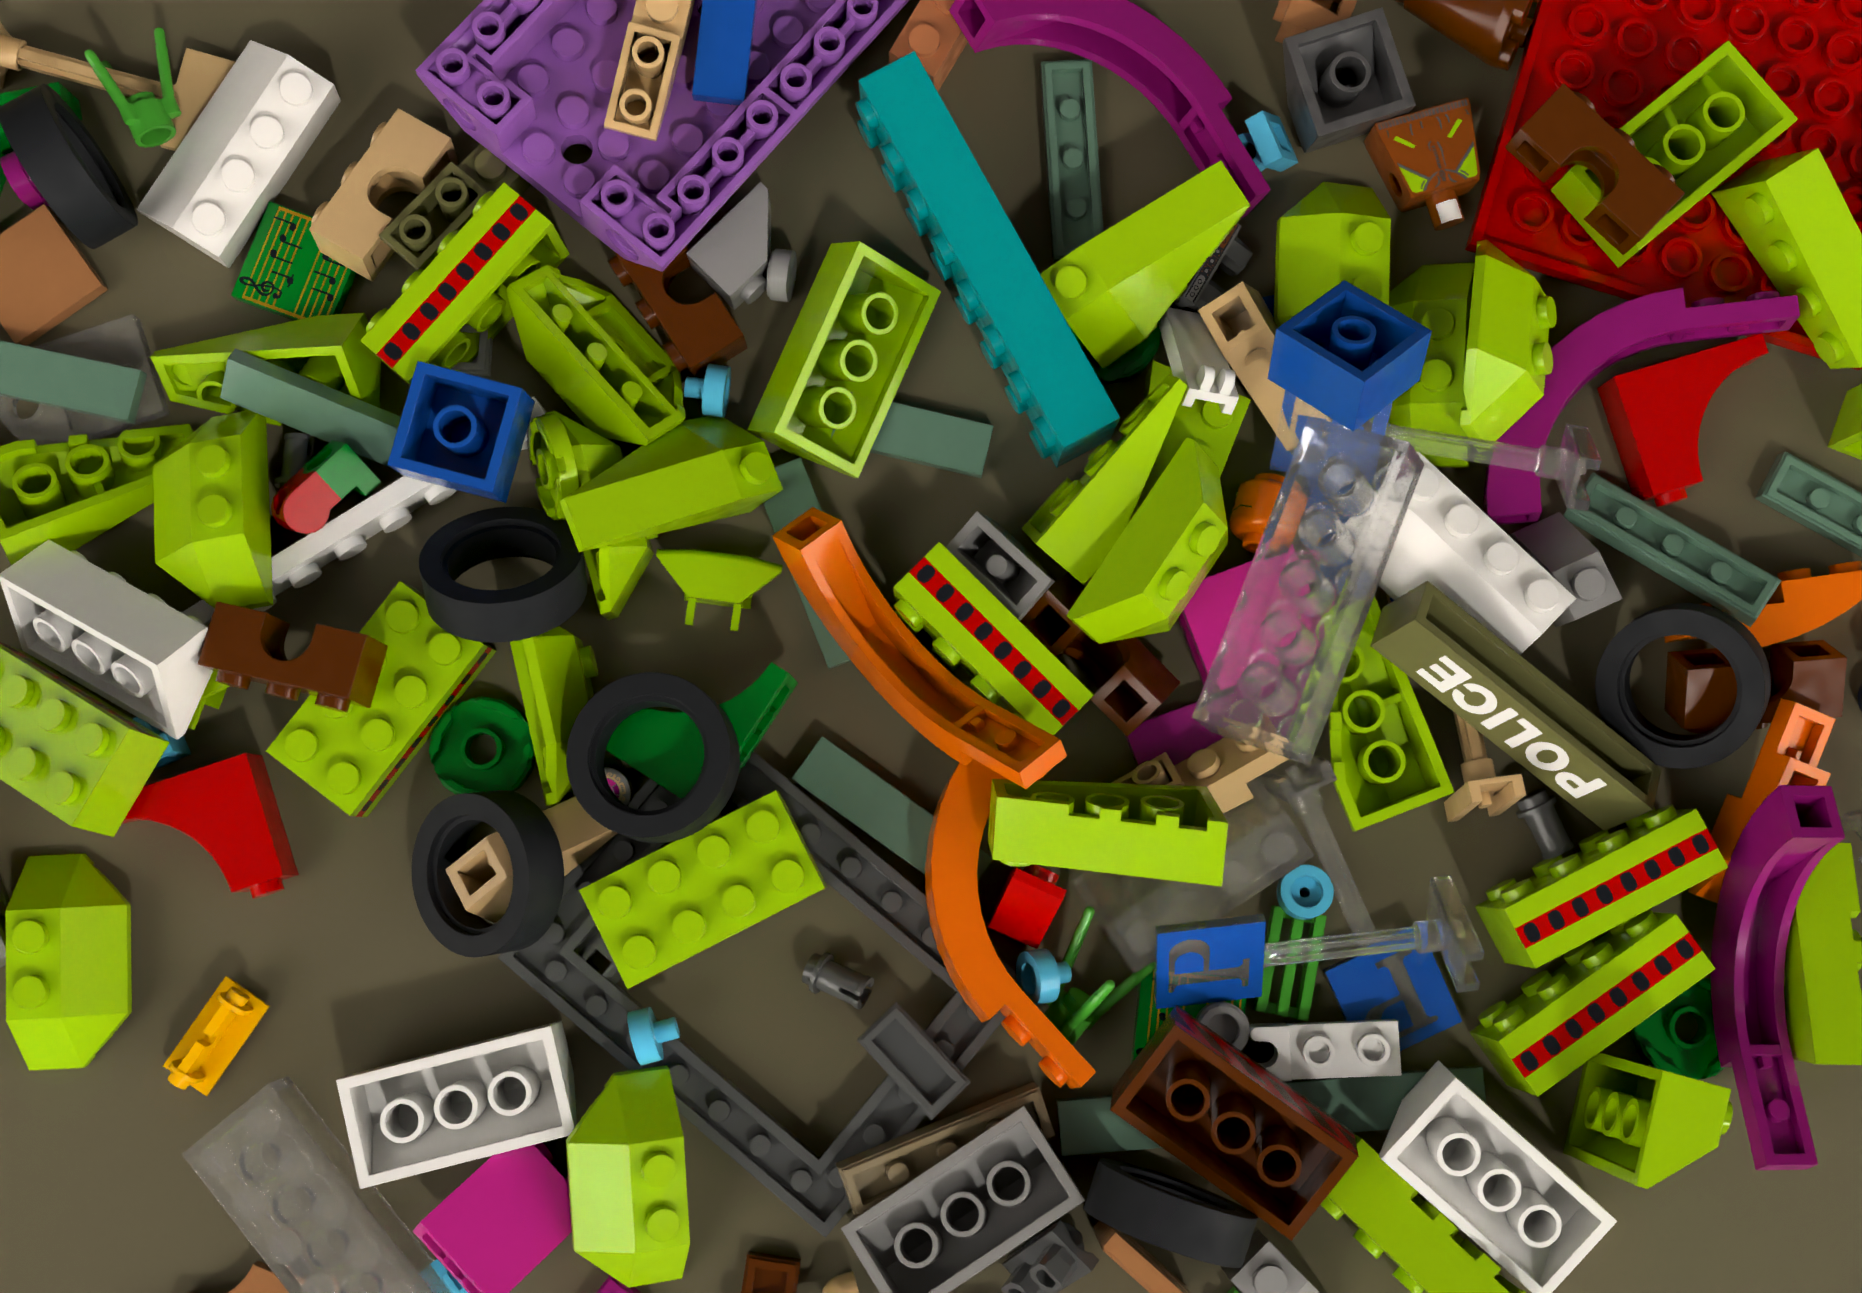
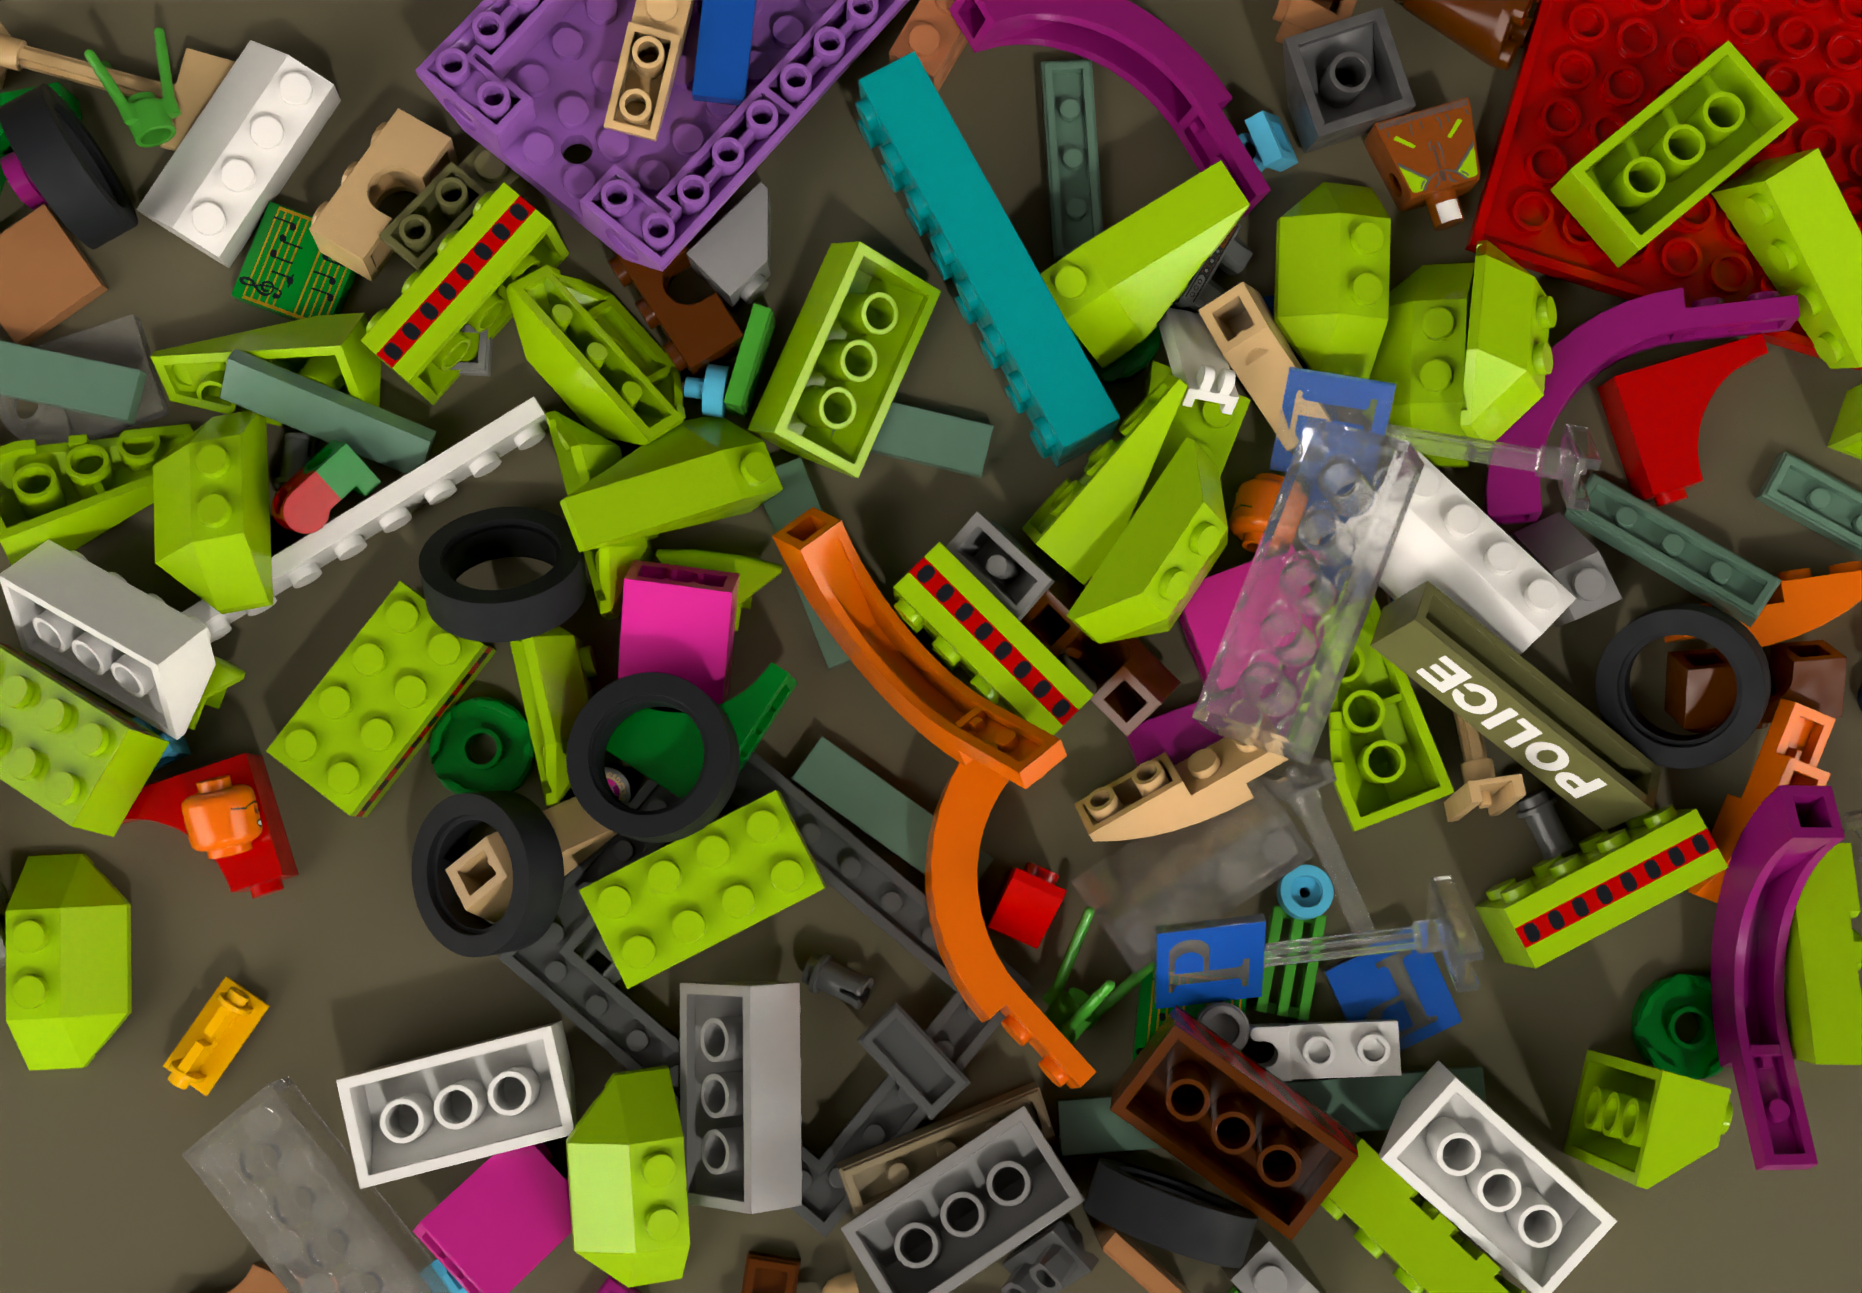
reddish brown arch [198,602,388,713] -> none
blue brick [387,361,535,503] -> none
lime tile [528,413,579,520] -> none
medium azure tile [627,1007,680,1066] -> none
light grey tile [766,248,797,302] -> none
lime wedge [988,779,1228,887] -> none
medium azure tile [1016,948,1072,1005] -> none
blue brick [1267,280,1432,432] -> none
lime brick [1469,910,1716,1097] -> none
reddish brown arch [1505,83,1685,255] -> none
none -> orange head [181,775,262,859]
none -> dark pink brick [617,560,740,705]
none -> light grey slope [680,981,802,1214]
none -> bright green tile [723,303,776,418]

